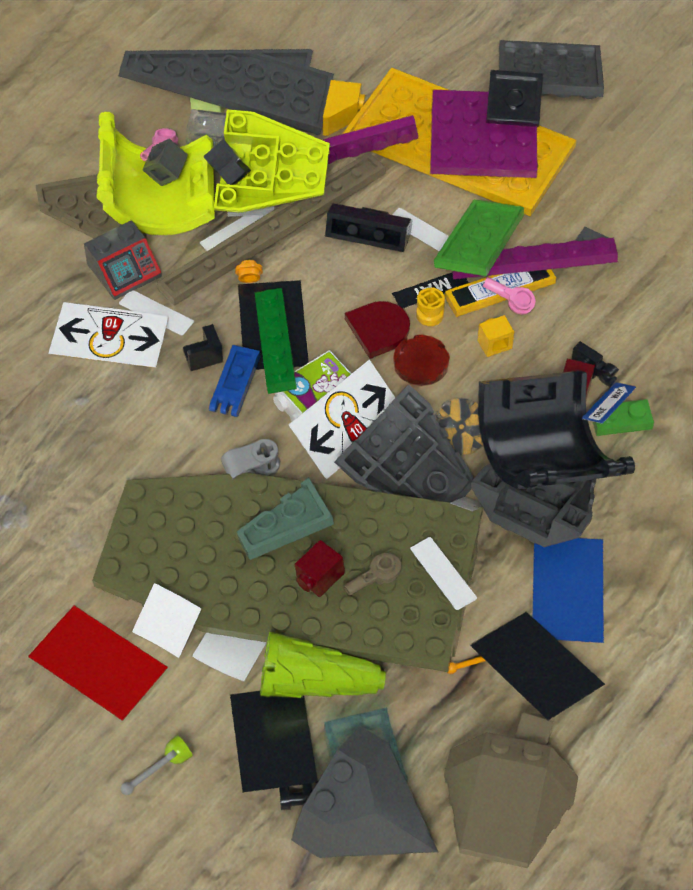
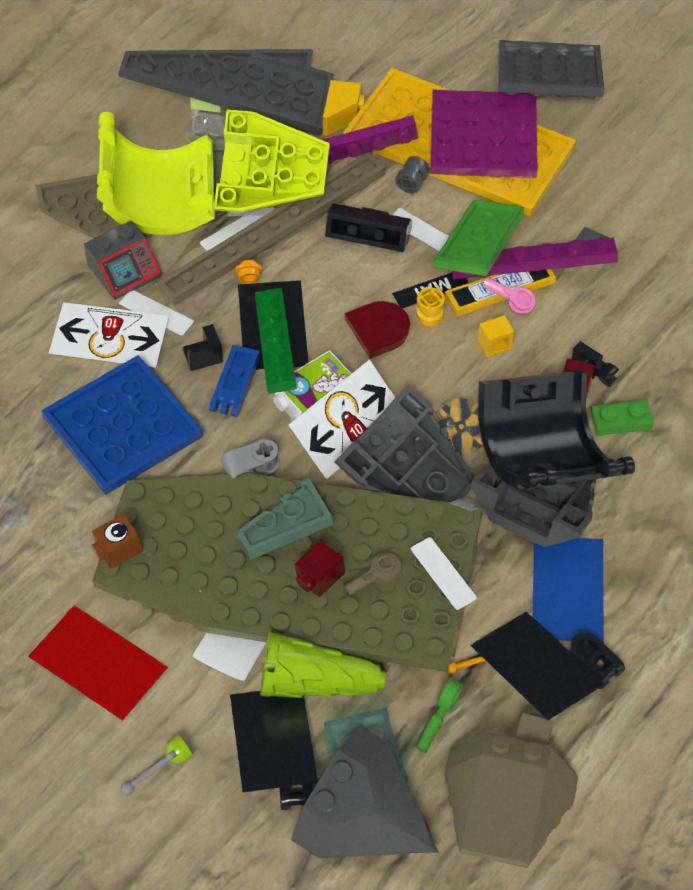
white sticker [132,583,201,658] -> none
bright pink plate [140,128,178,162] -> none
dark grey brick [142,139,188,186] -> none
black panel [203,139,251,185] -> none
clear red tile [393,335,450,386] -> none
black tile [486,70,543,127] -> none
sticker [582,382,636,424] -> none
none -> blue plate [41,355,203,495]
none -> dark orange brick [91,514,143,568]
none -> dark grey wheel [395,156,430,194]
none -> bright green piece [415,678,463,753]
none -> black plate [570,633,625,689]

